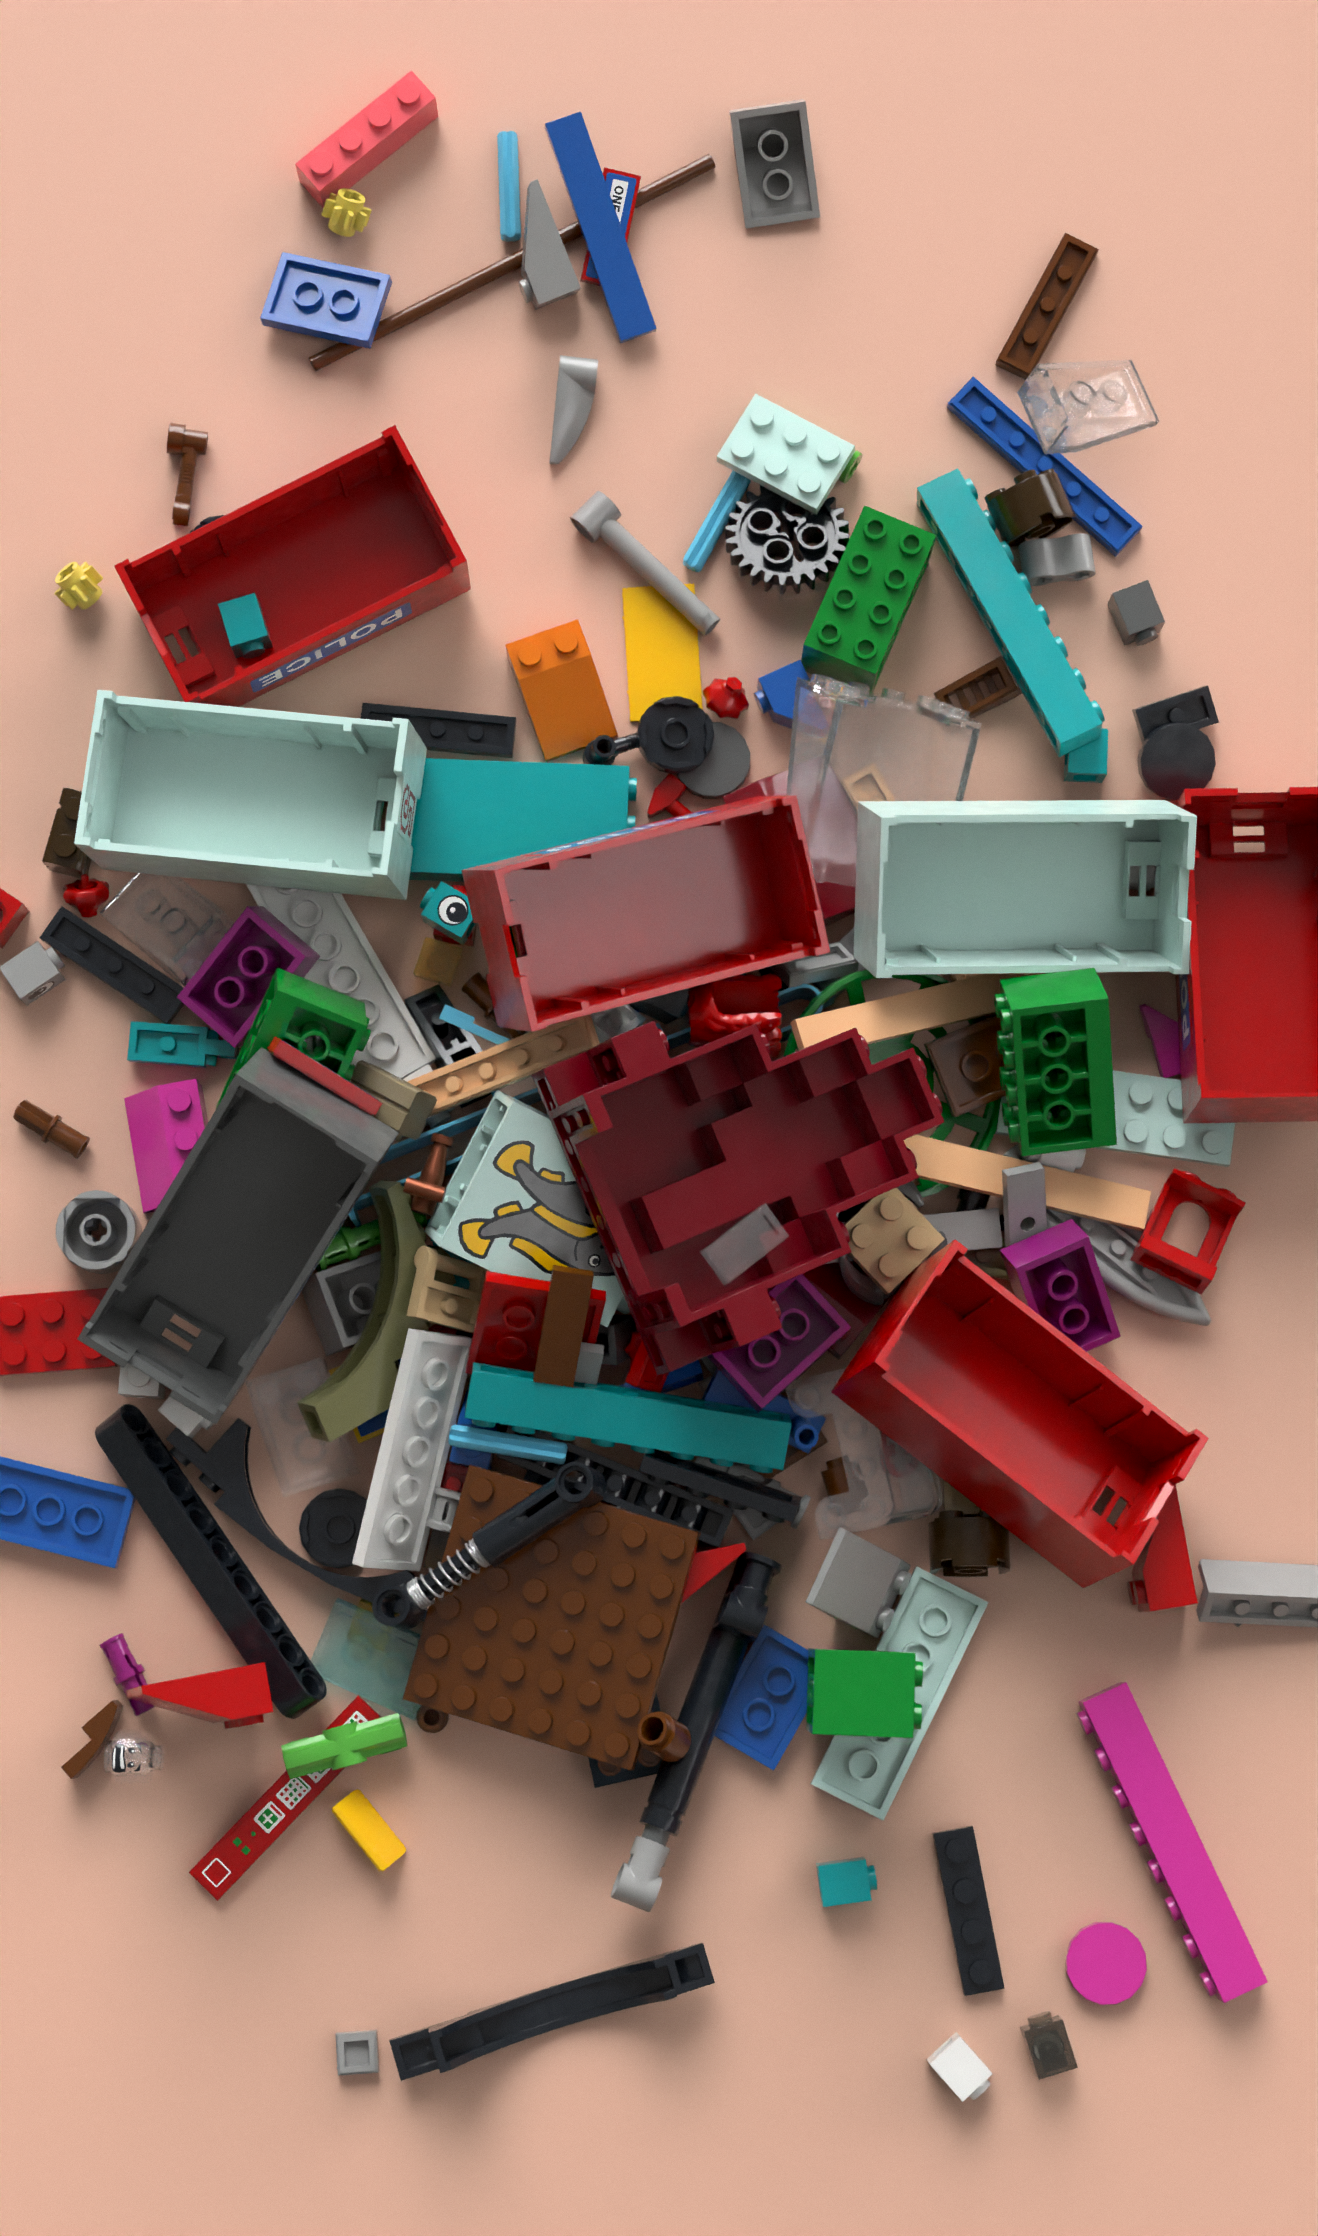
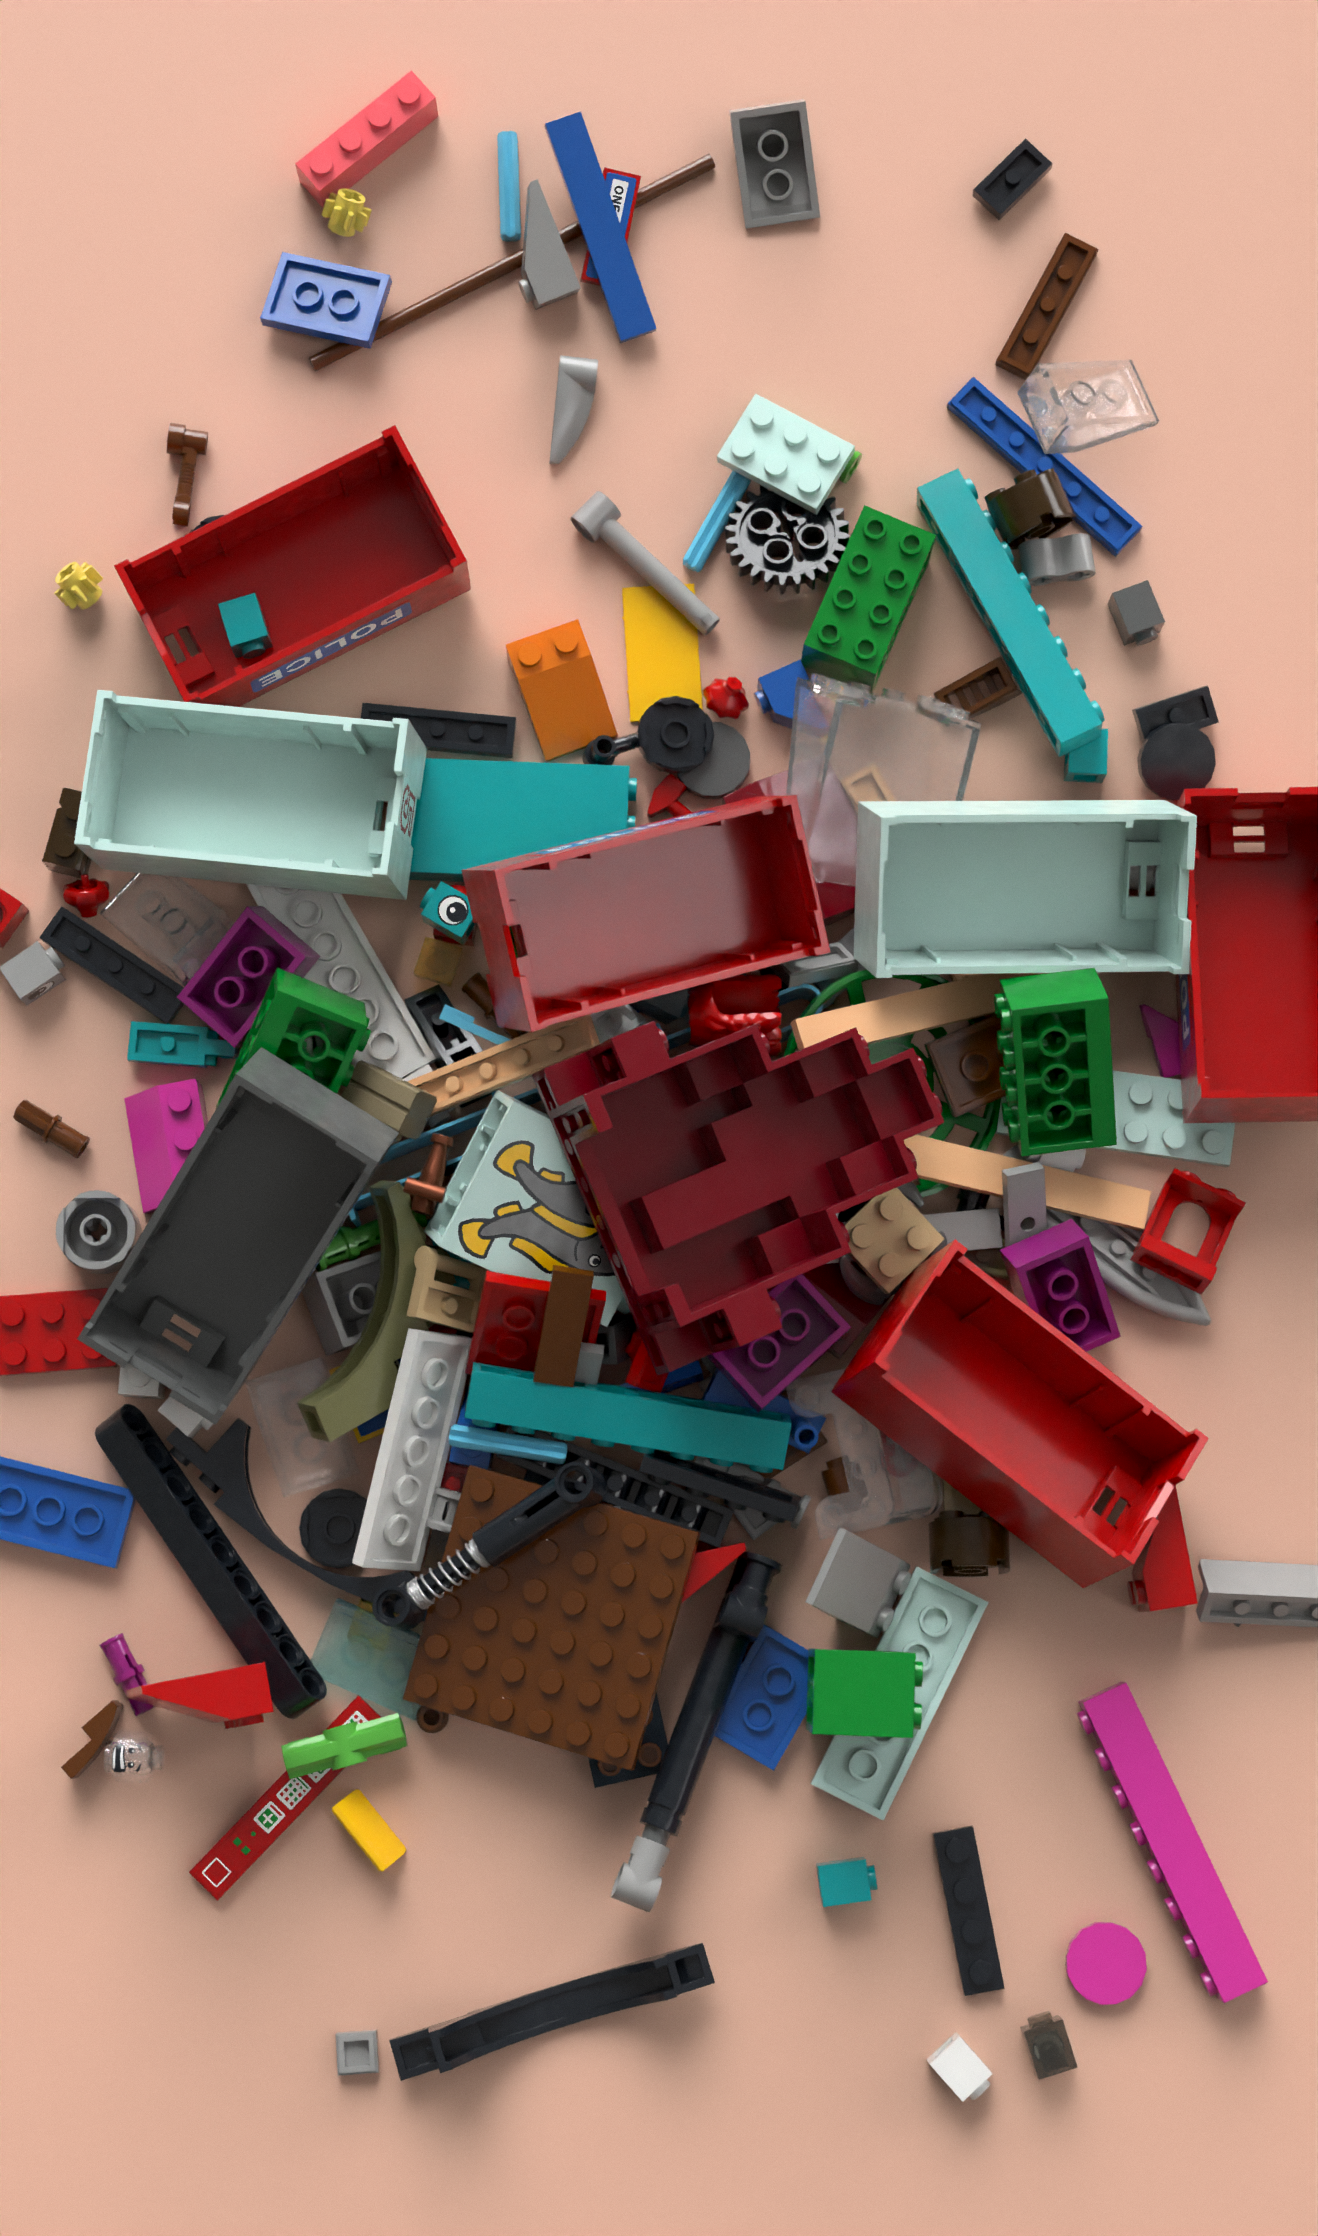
red tile [268,1036,383,1116] -> none
reddish brown brick [637,1712,691,1762] -> none
clear tile [700,1203,789,1285] -> none
none -> black plate [972,138,1053,220]

